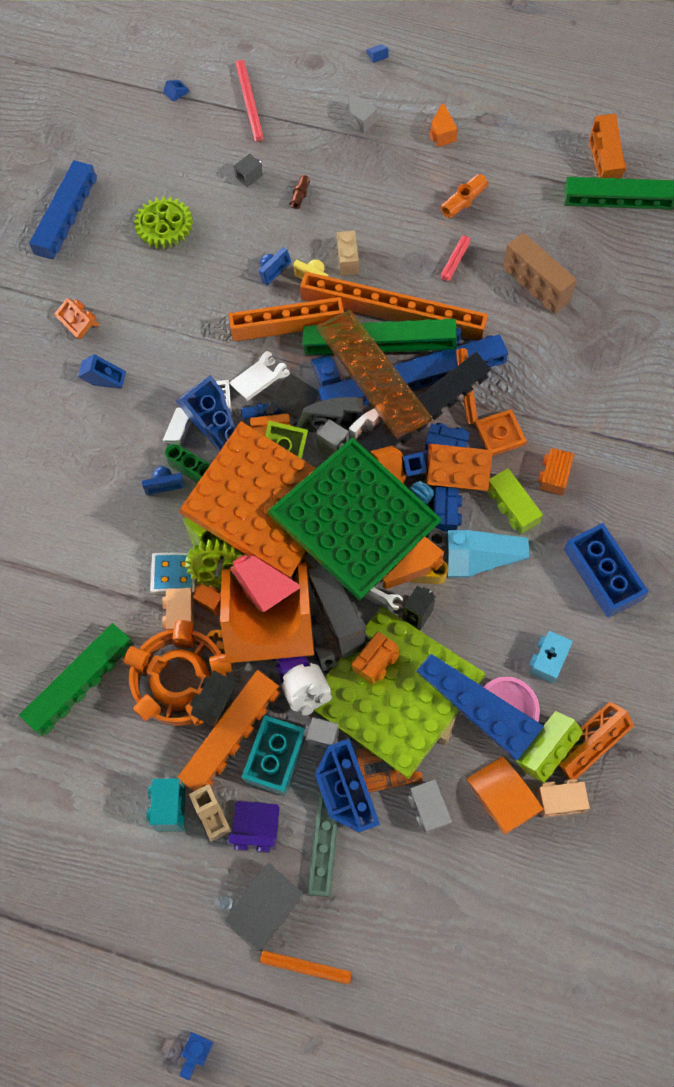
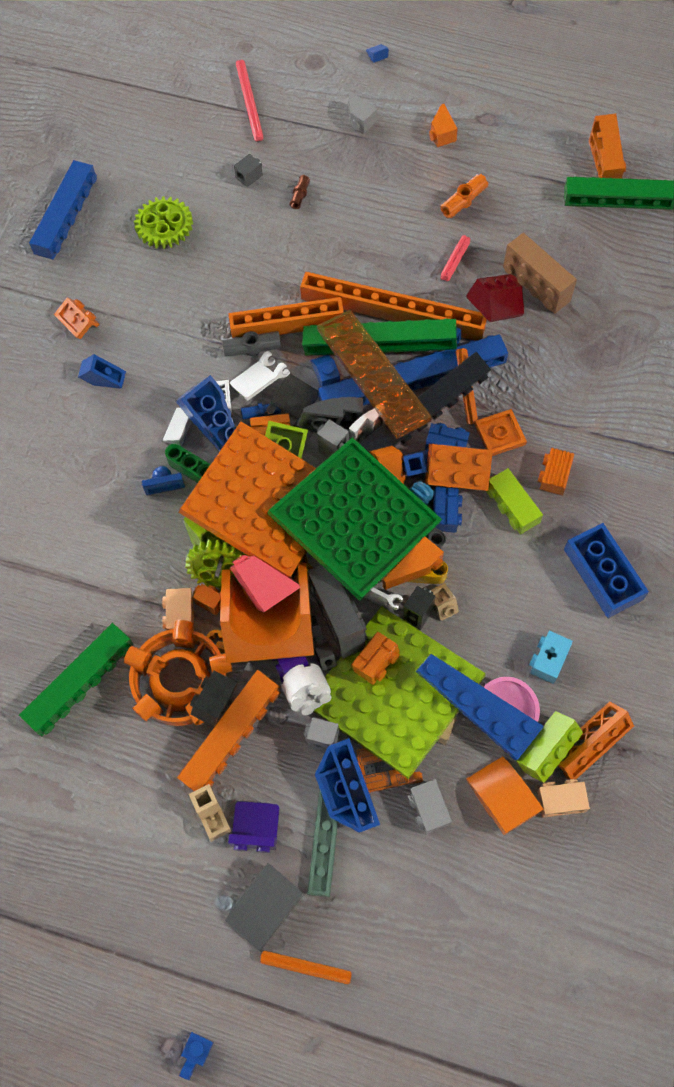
teal brick [146,778,186,832] -> none
dark azure slope [150,553,195,595] -> none
blue slope [163,80,189,101] -> none
teal brick [241,715,306,797] -> none
blue tile [258,247,291,286] -> none
light yellow tile [293,259,328,279] -> none
tan brick [337,230,359,276] -> none
medium azure wedge [447,530,529,578] -> none
none -> dark grey piece [222,331,281,356]
none -> tan bracket [431,583,459,620]
none -> dark red slope [465,274,524,322]

